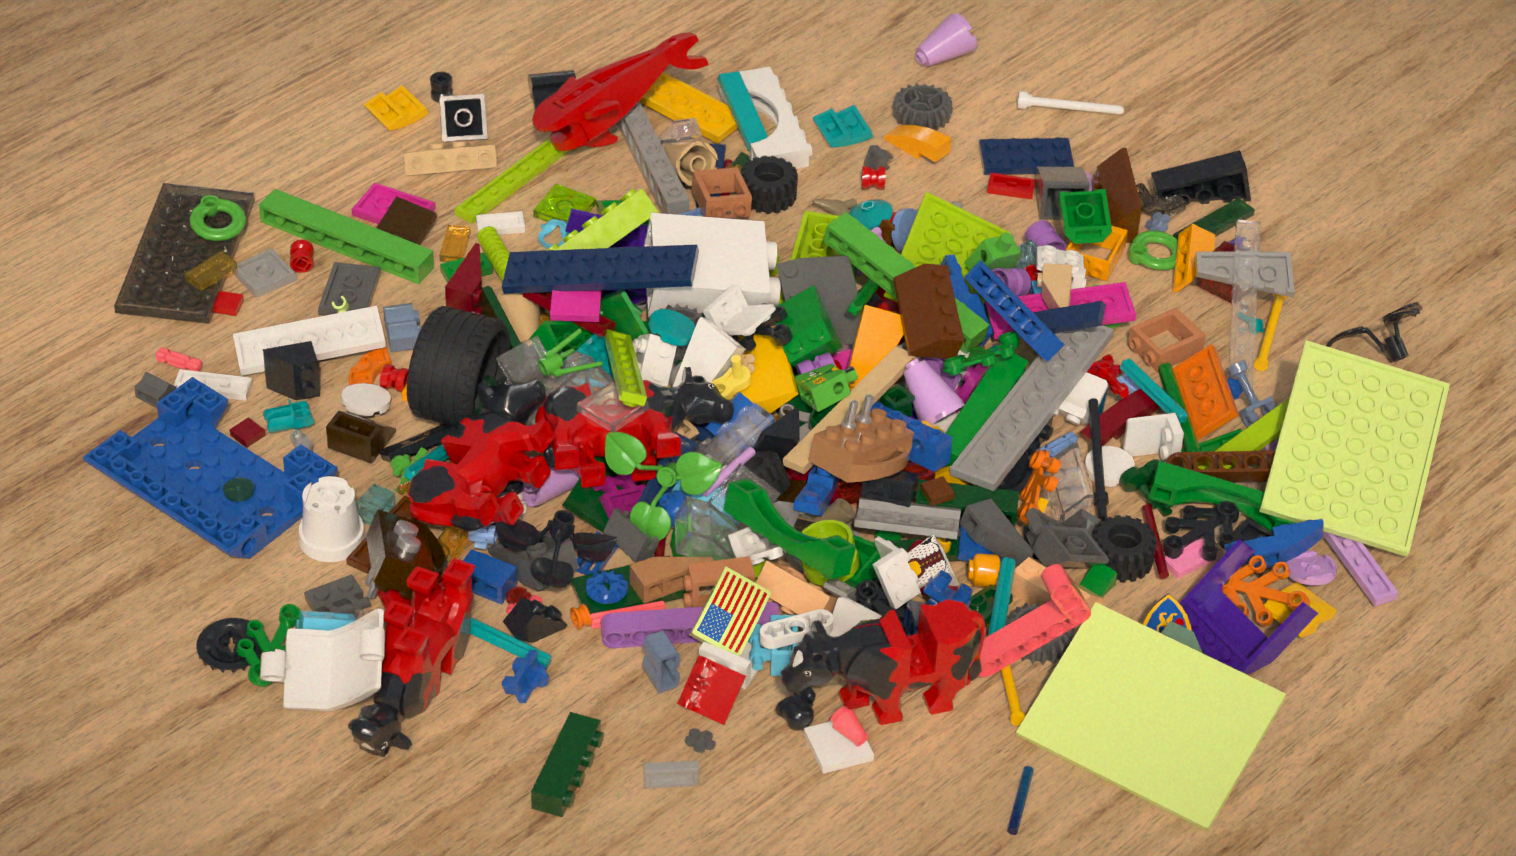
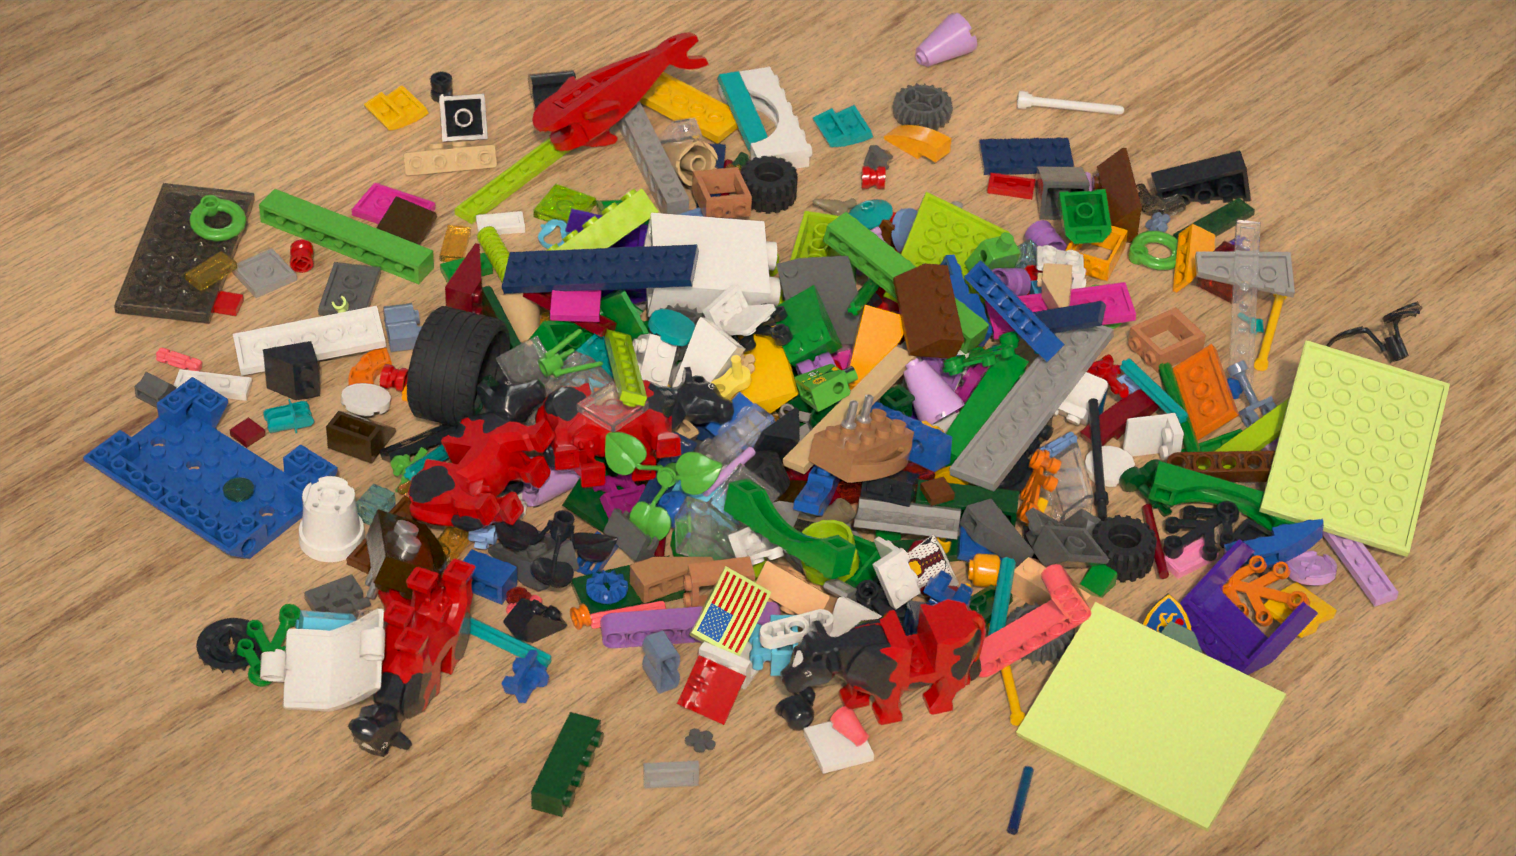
light grey arm [290,430,313,451] -> none

